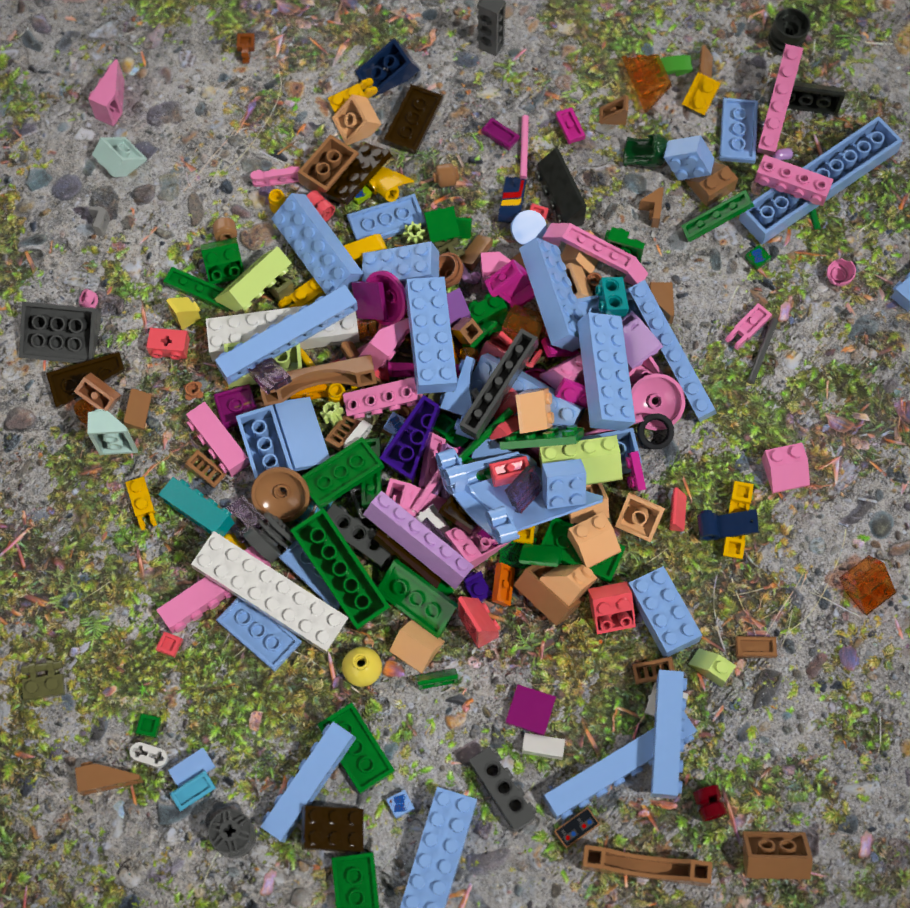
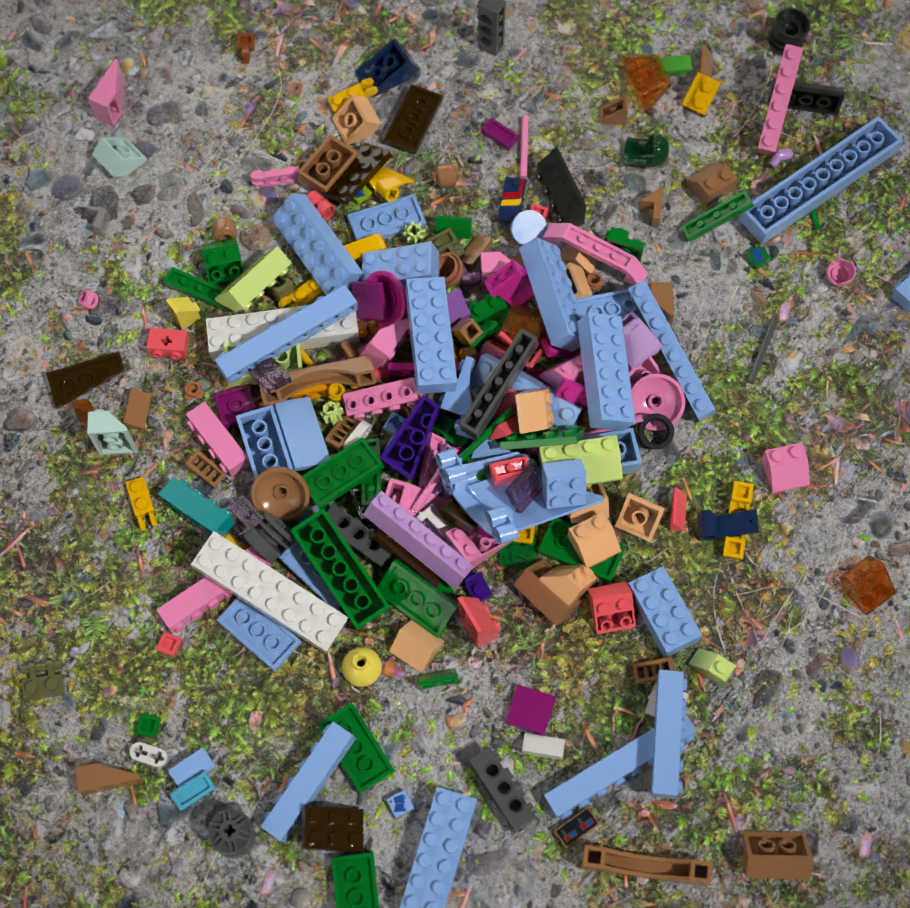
dark grey slope [19,302,102,363] -> none
nougat brick [74,373,121,412] -> none
yellow piece [268,189,286,213] -> none
green piece [425,206,460,243] -> none
orange plate [491,562,515,607] -> none
green slope [519,544,562,567] -> none
dark pink plate [555,107,585,144] -> none
teal brick [595,277,629,318] -> none
dark pink plate [626,451,646,491] -> none
light blue brick [664,135,715,180] -> none
dark red wheel [692,785,728,822] -> none
light blue tile [719,98,758,164] -> none
bright pink hinge [725,303,773,350] -> none
medium nougat tile [735,636,777,658] -> none
bright pink brick [754,155,834,206] -> none

